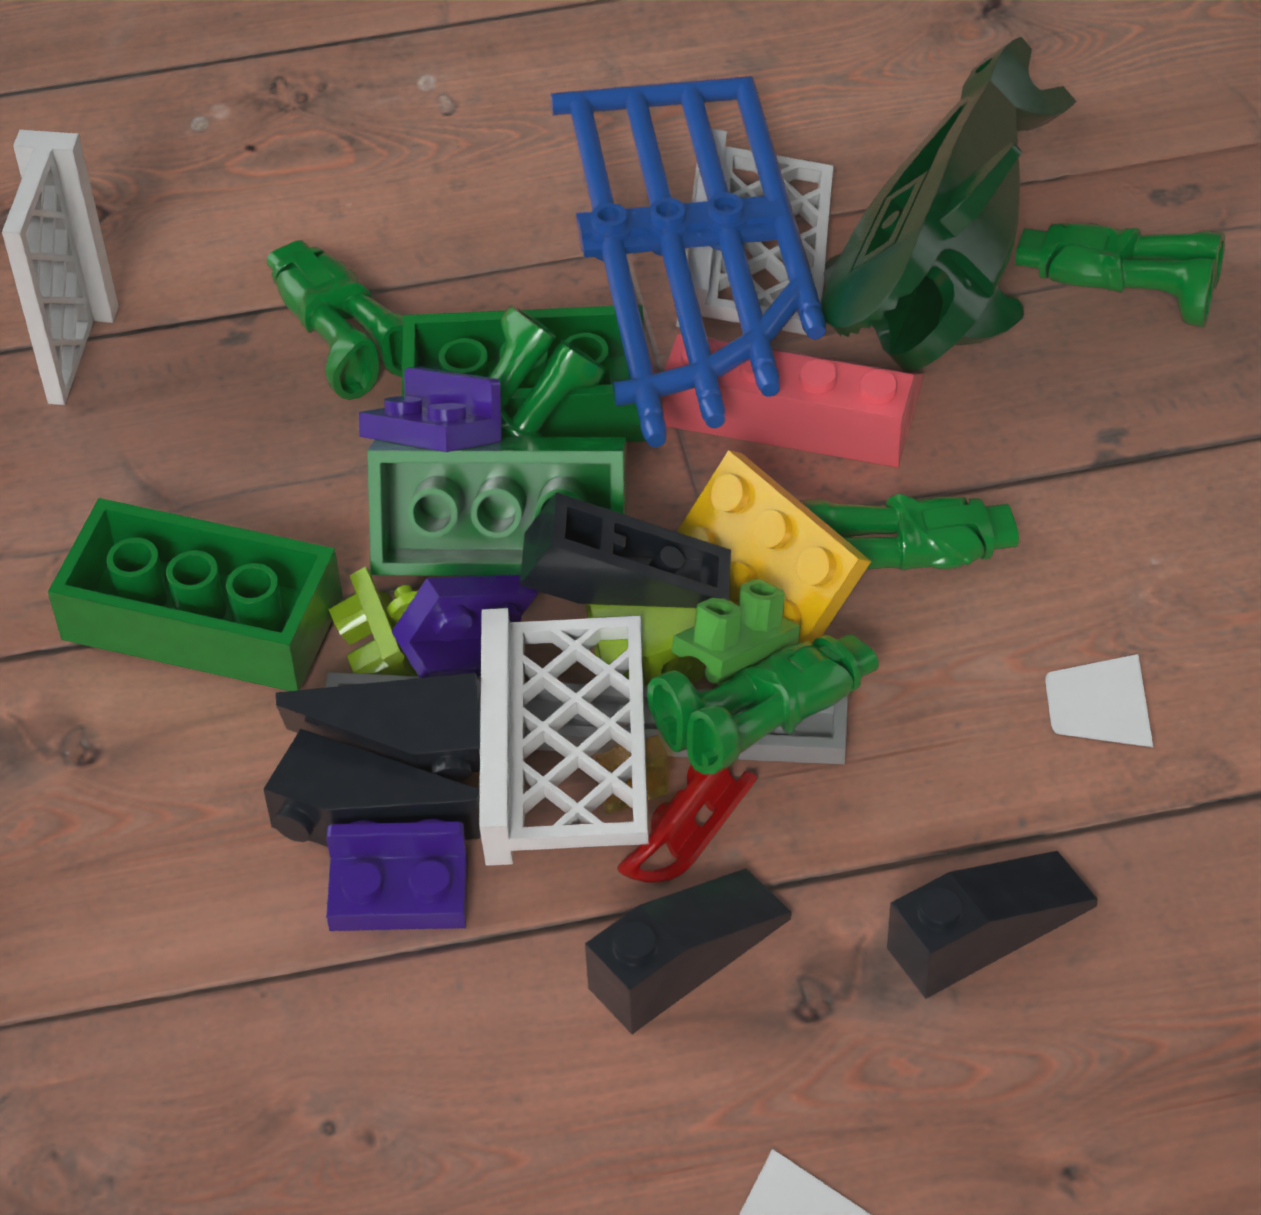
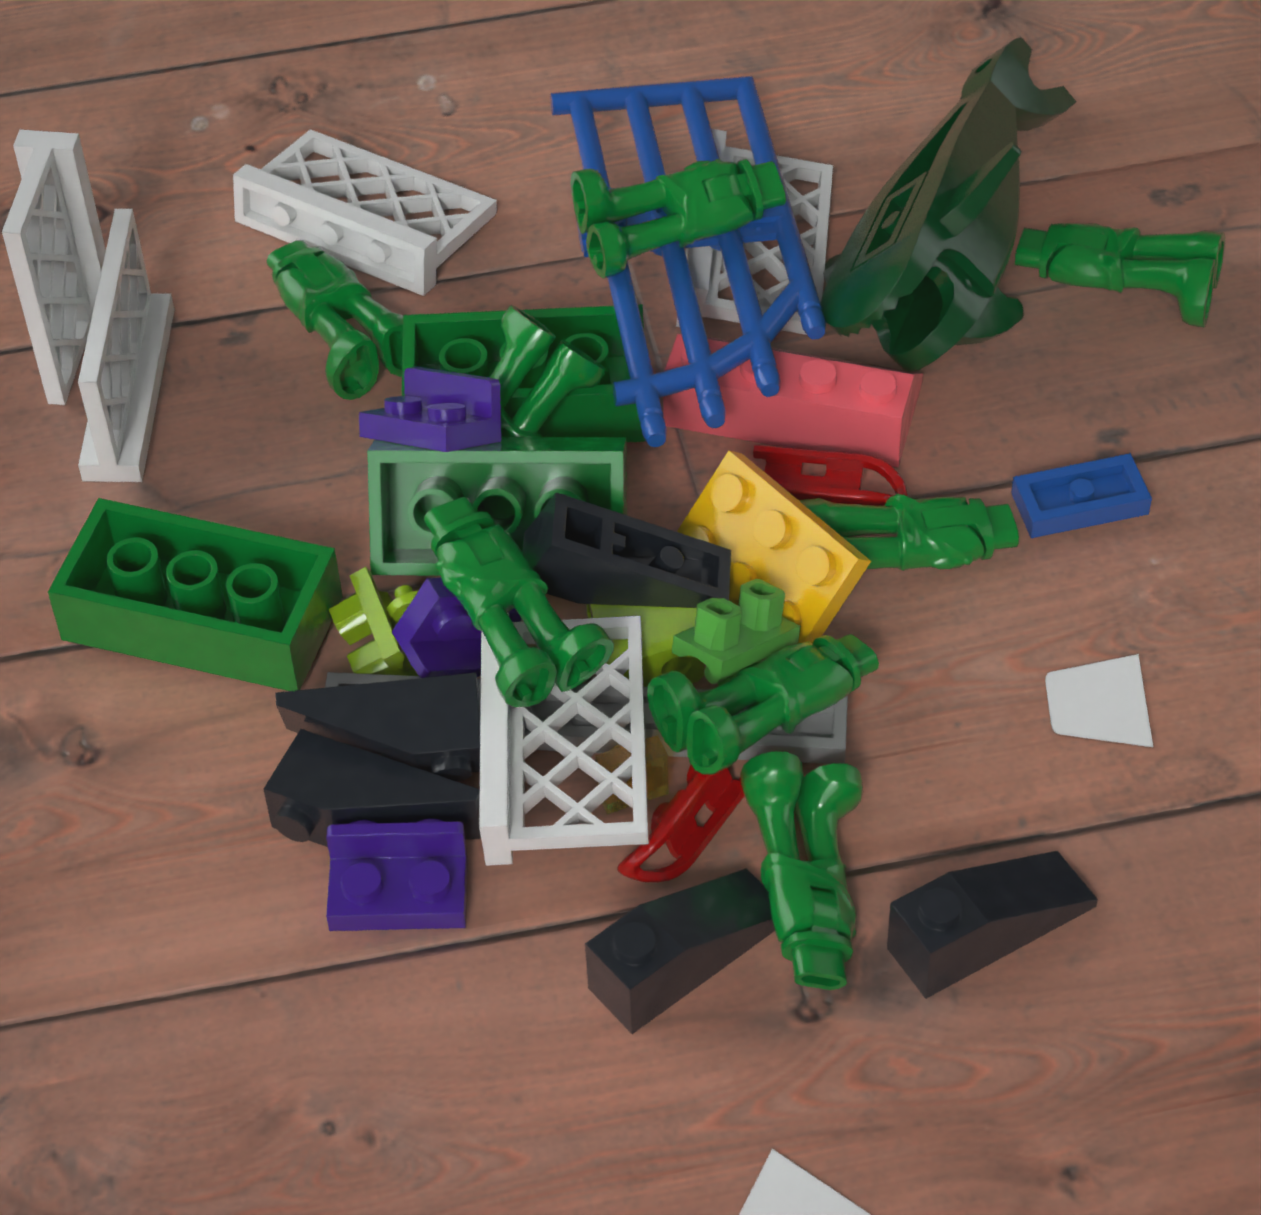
none -> white fence [78,209,174,482]
none -> white fence [233,129,497,296]
none -> green piece [424,497,614,707]
none -> green piece [571,159,786,279]
none -> green piece [740,751,863,990]
none -> red piece [753,445,908,506]
none -> blue plate [1011,453,1152,538]

